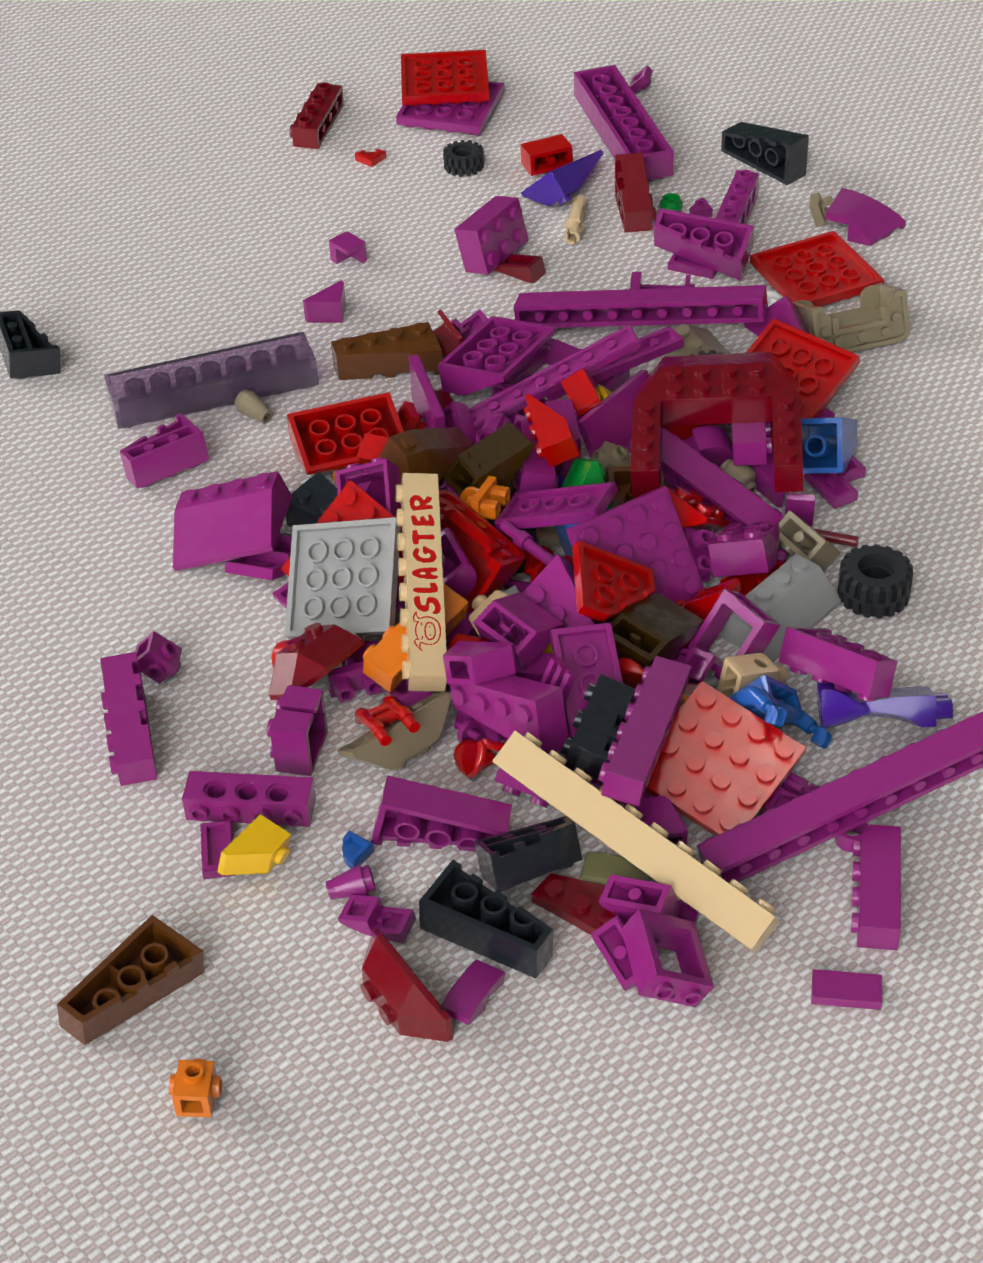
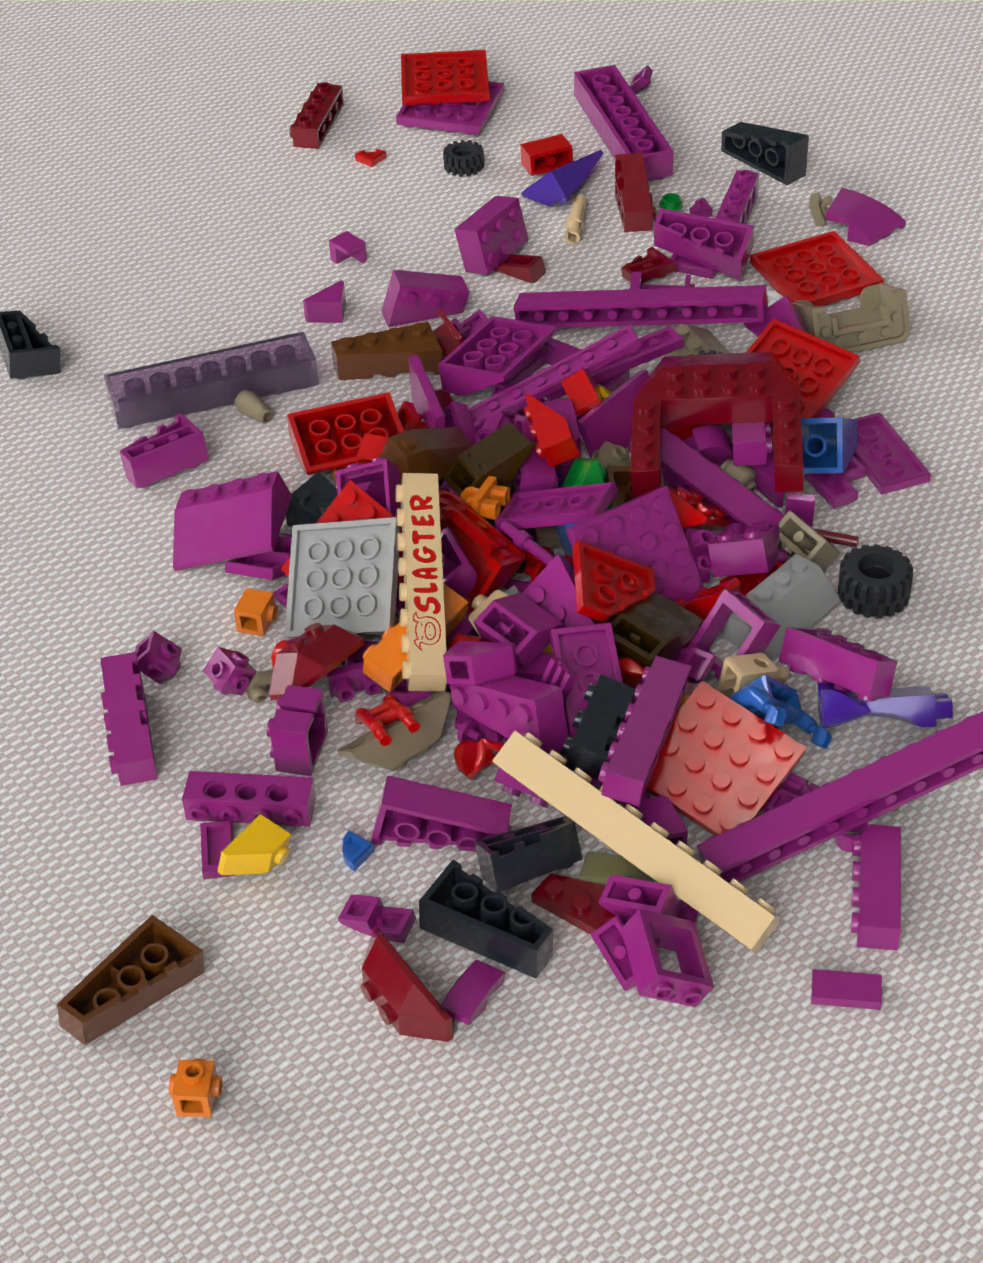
magenta cone [326,864,376,900] -> none
none -> magenta brick [203,647,257,696]
none -> orange brick [234,588,278,637]
none -> dark tan arm [247,669,273,703]
none -> magenta wedge [381,270,470,327]
none -> dark red wing [621,247,676,284]
none -> magenta tile [853,412,931,495]

